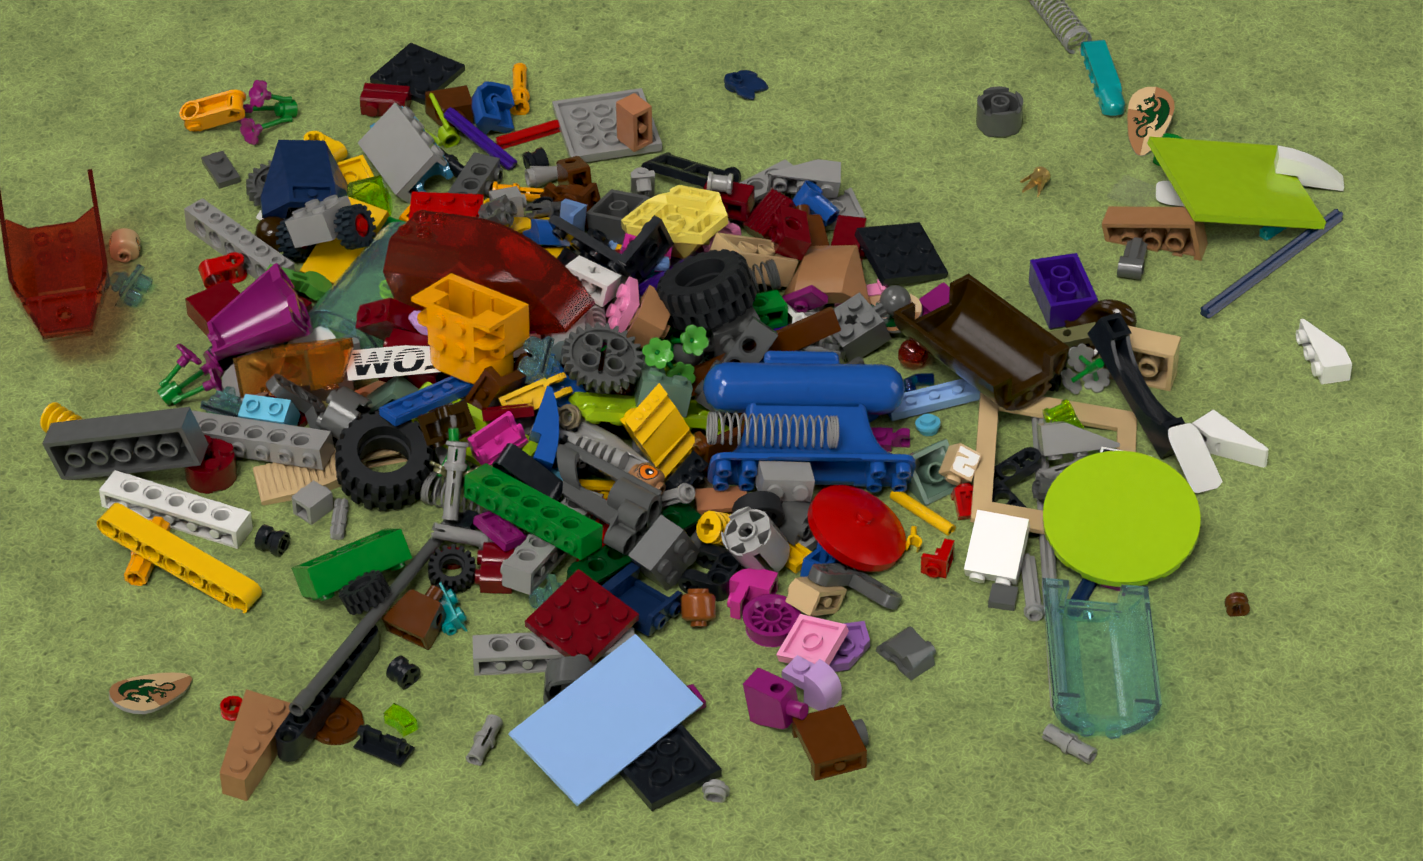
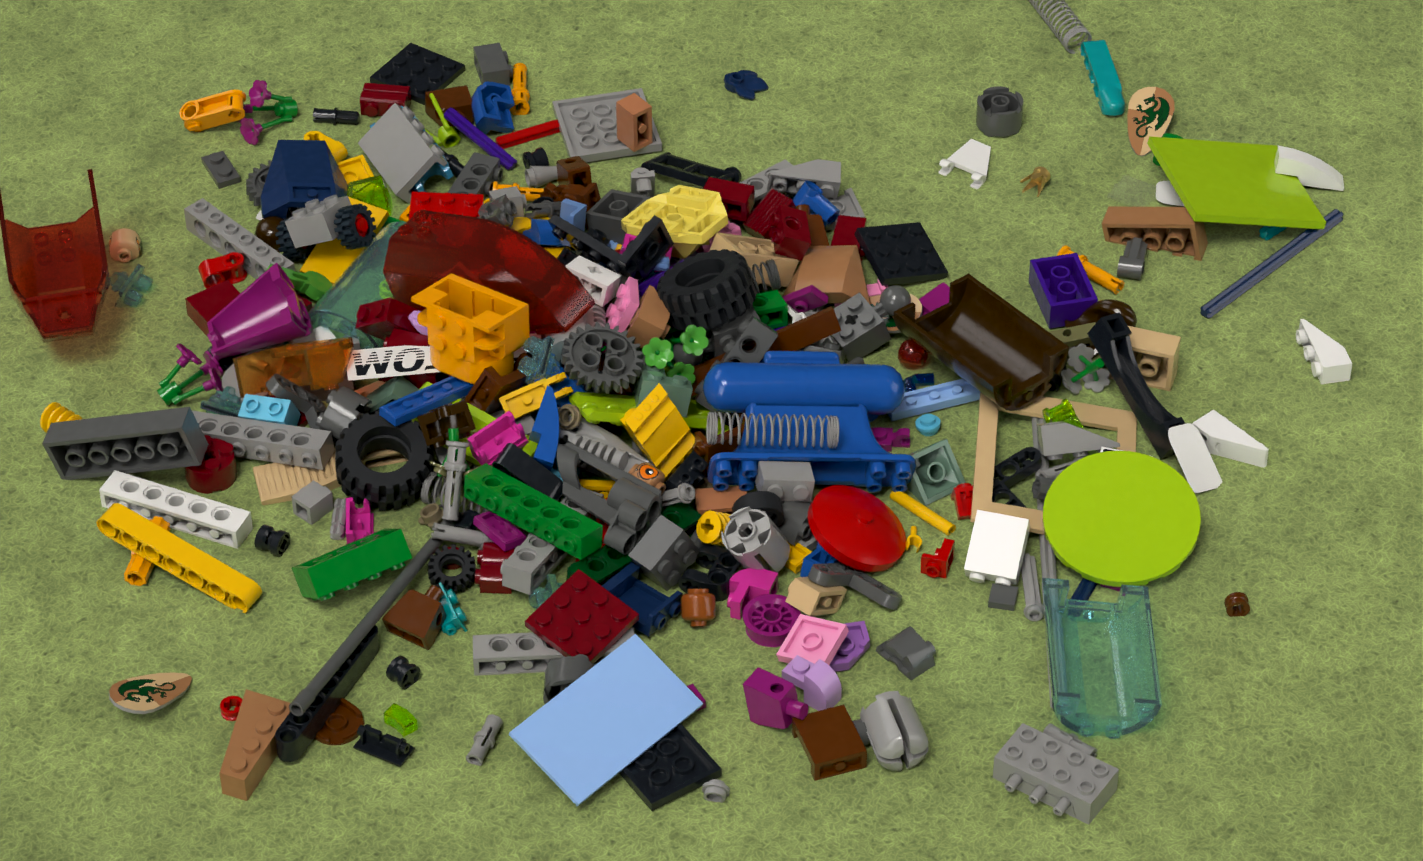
black tyre [339,570,391,615] -> none
dark red tile [481,403,534,421] -> none
light grey bush [707,171,733,195] -> none
tan brick [938,443,982,486] -> none
none -> black axle [313,107,360,126]
none -> dark pink hinge [346,497,374,544]
none -> dark tan plate [418,503,443,528]
none -> dark grey brick [473,43,513,86]
none -> light grey cylinder [860,691,929,771]
none -> white flag [939,139,991,189]
none -> light grey piece [993,723,1119,825]
none -> light orange pin [1057,245,1125,295]

